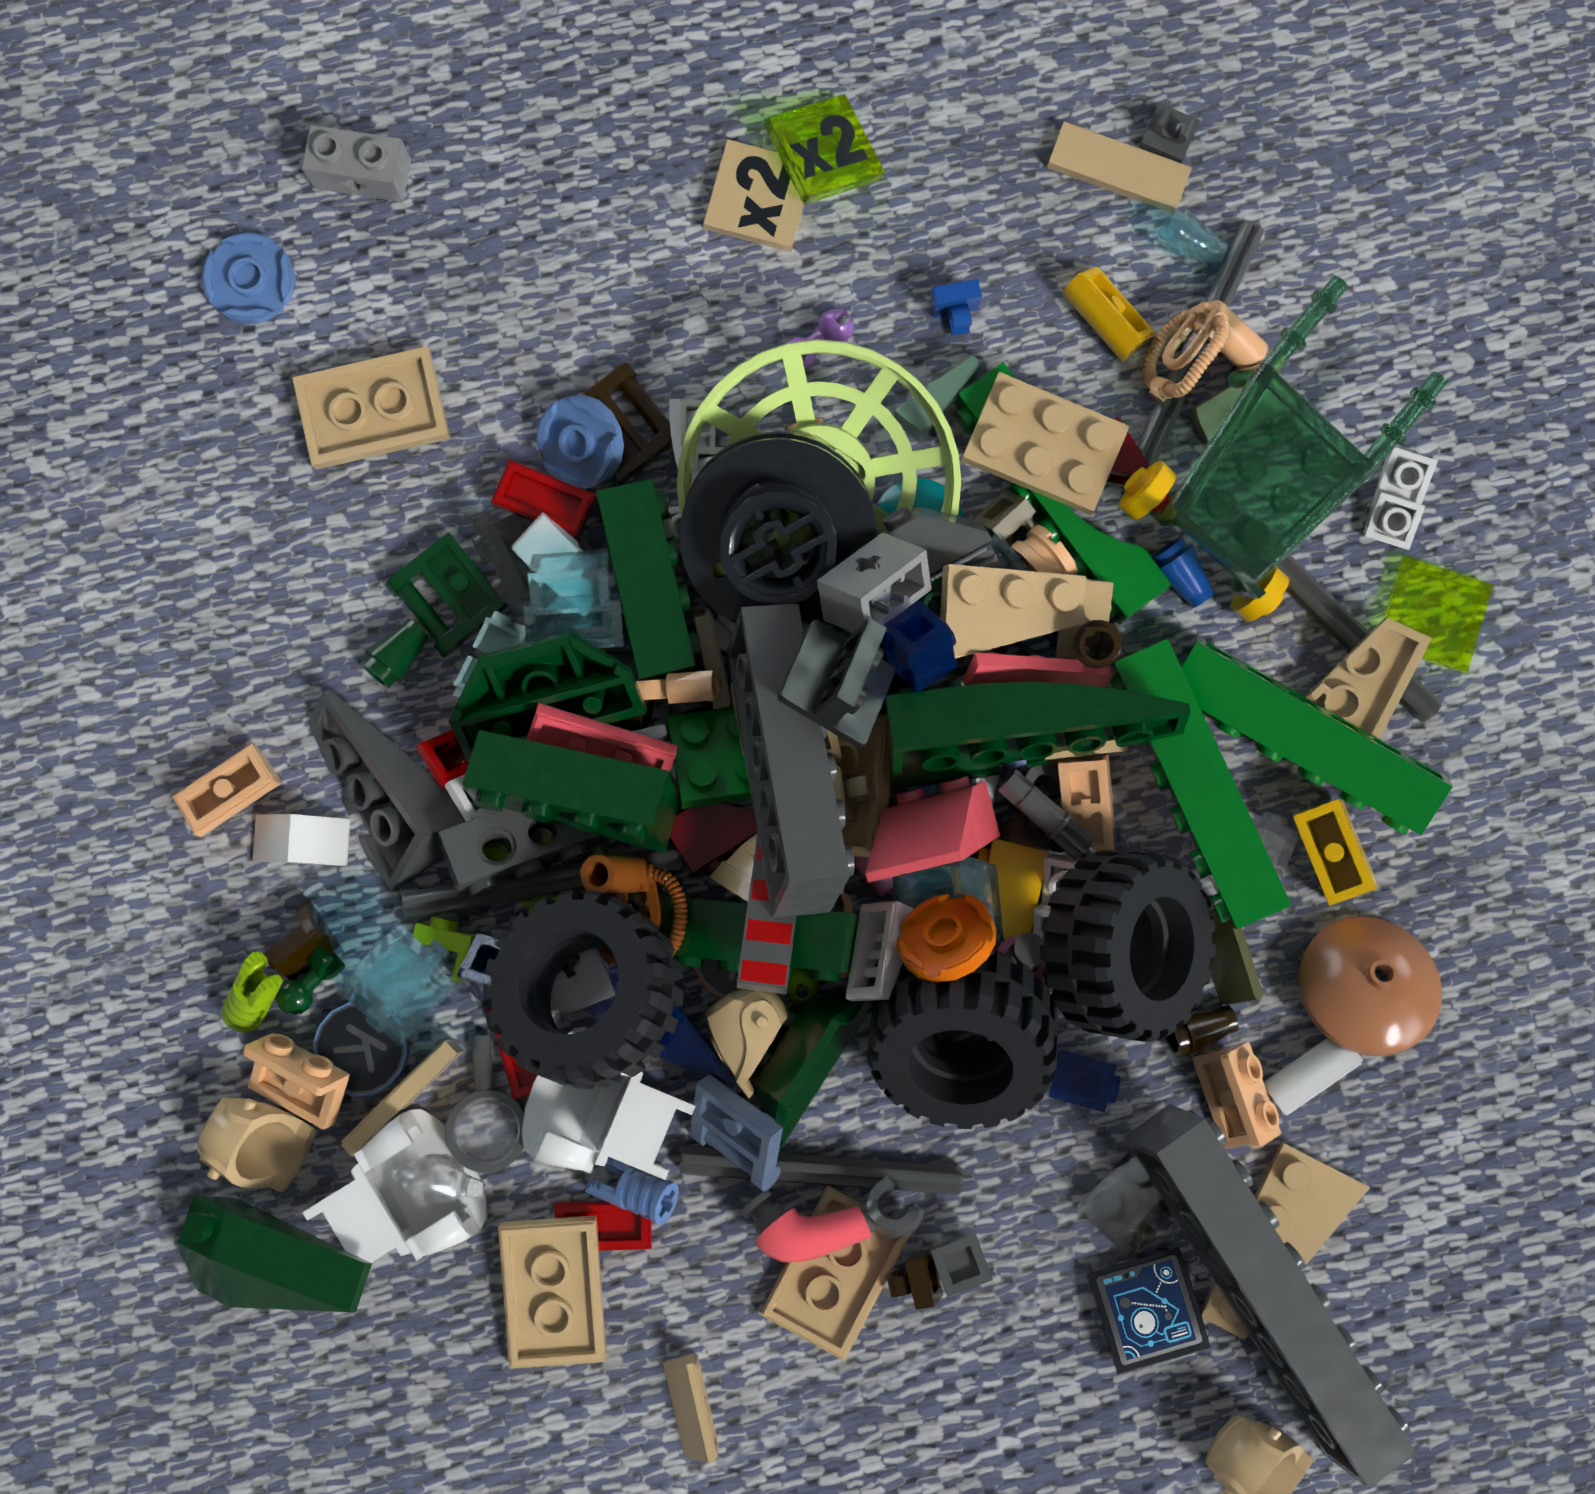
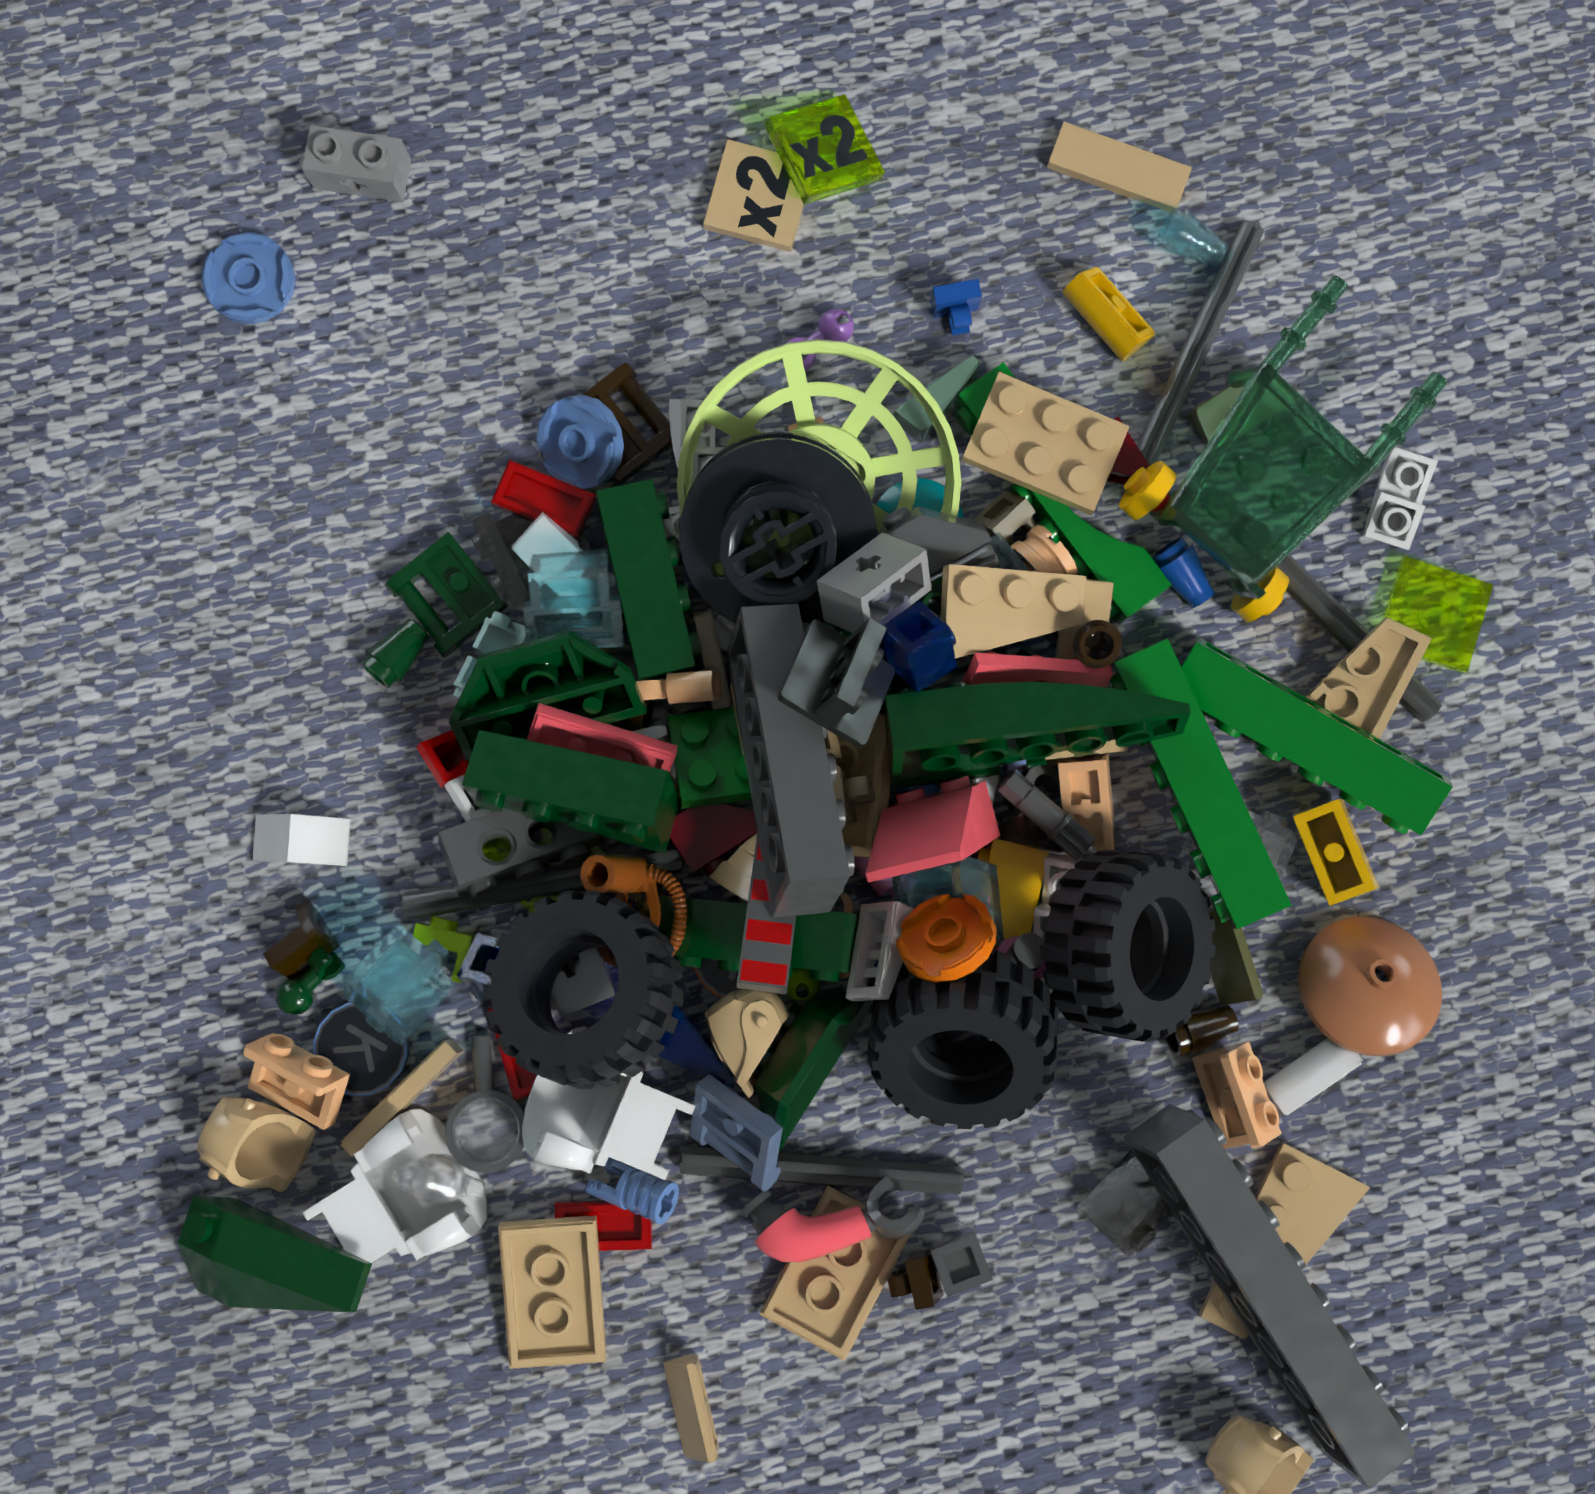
light nougat brick [172,743,281,837] -> none
lime hinge [221,951,283,1033] -> none
tan plate [292,346,451,470] -> none
dark grey wedge [308,691,466,892] -> none
clear blue brick [1045,1048,1121,1113] -> none
slope [1087,1247,1210,1376] -> none
dark grey tile [1139,103,1200,163] -> none
light nougat piece [1142,300,1268,403] -> none

